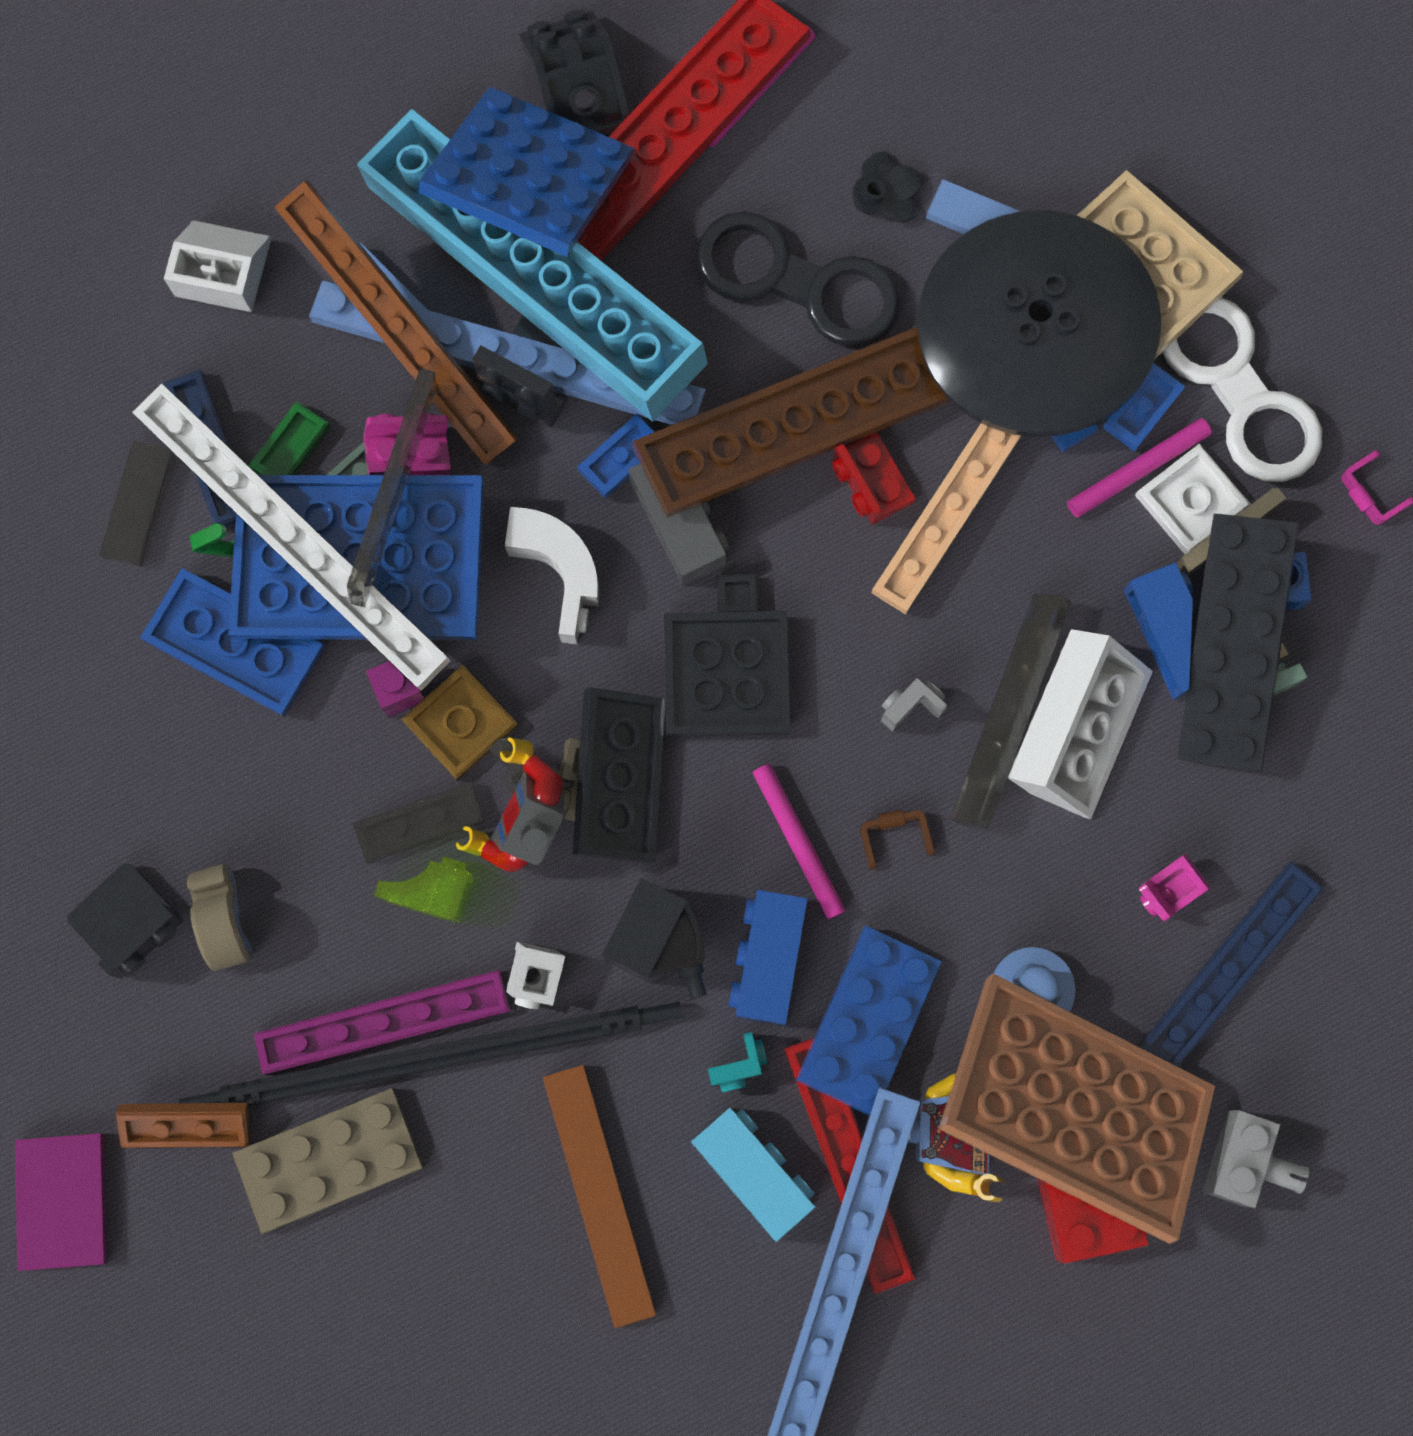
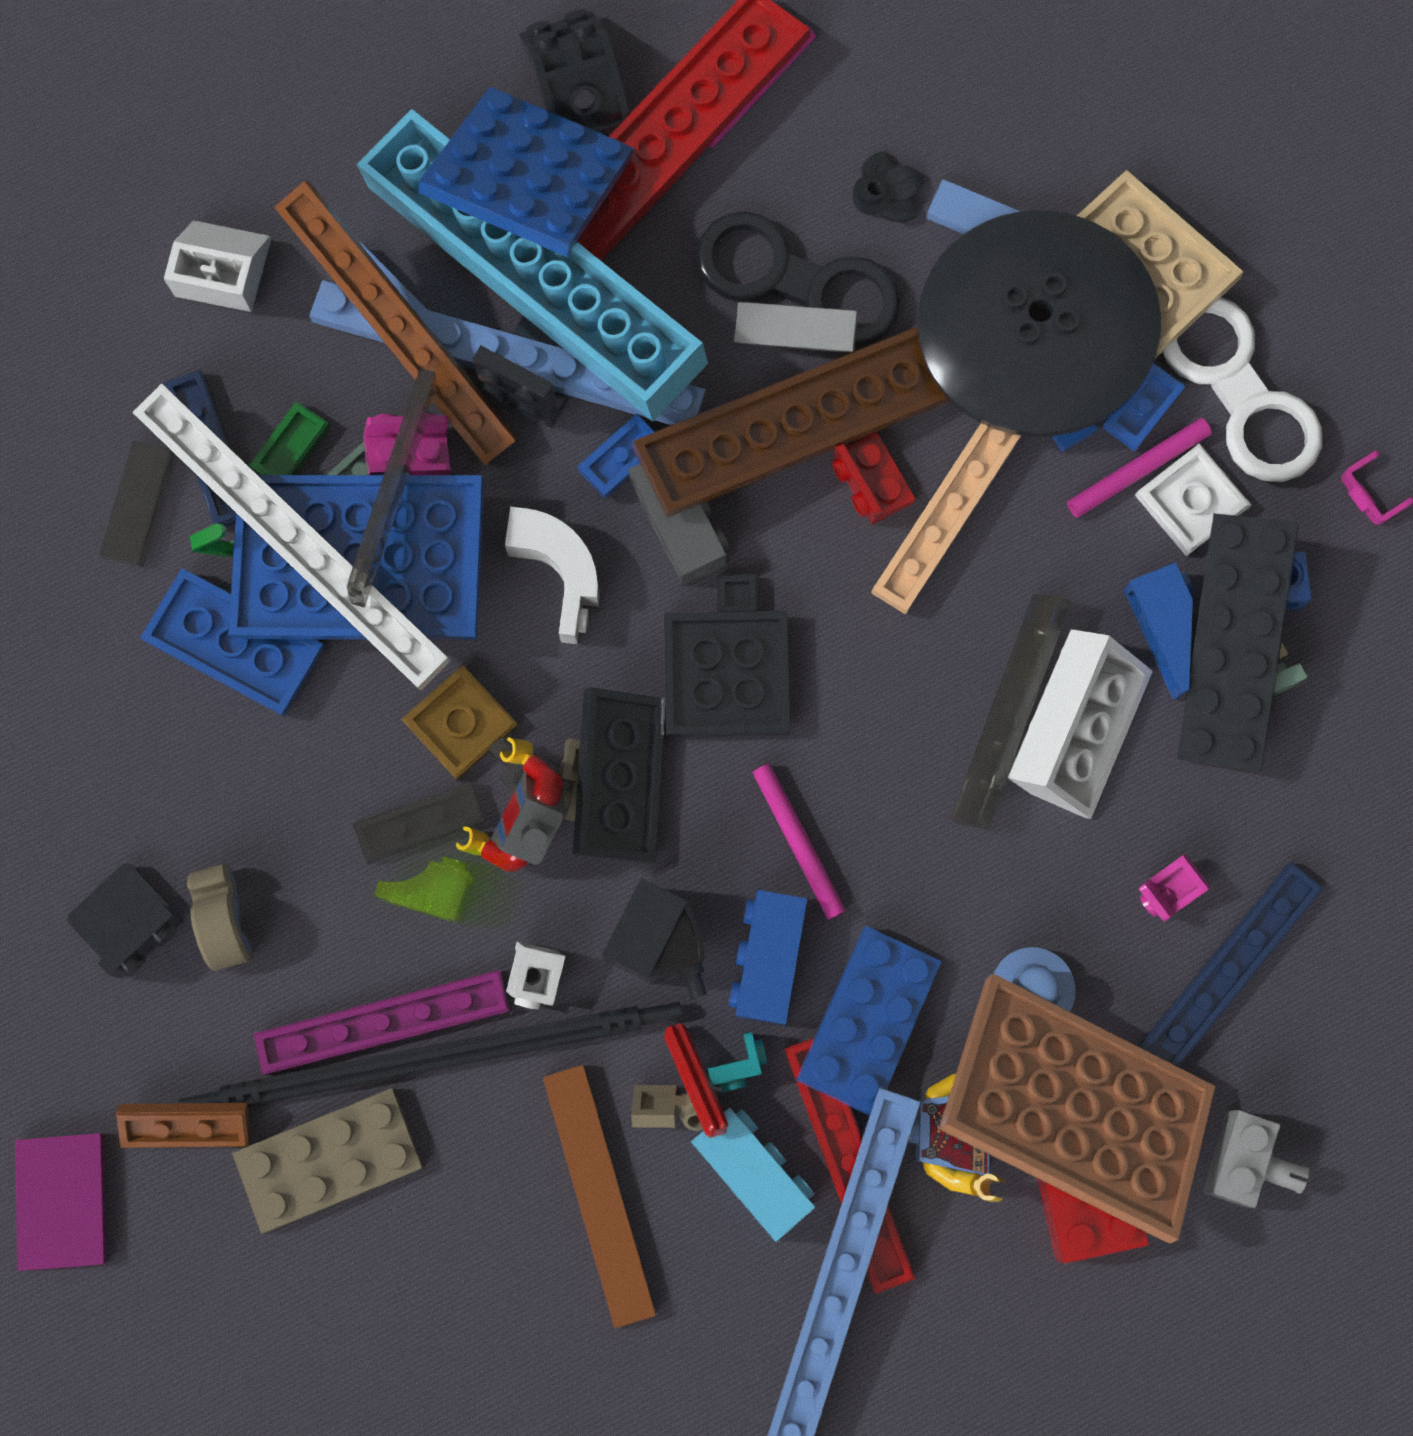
magenta brick [365,661,427,718] -> none
reddish brown piece [860,809,934,870] -> none
light grey bracket [881,678,947,732] -> none
dark tan tile [1177,487,1286,576] -> none
none -> dark tan plate [631,1085,703,1131]
none -> red axle [664,1023,728,1138]
none -> light grey tile [734,302,858,353]

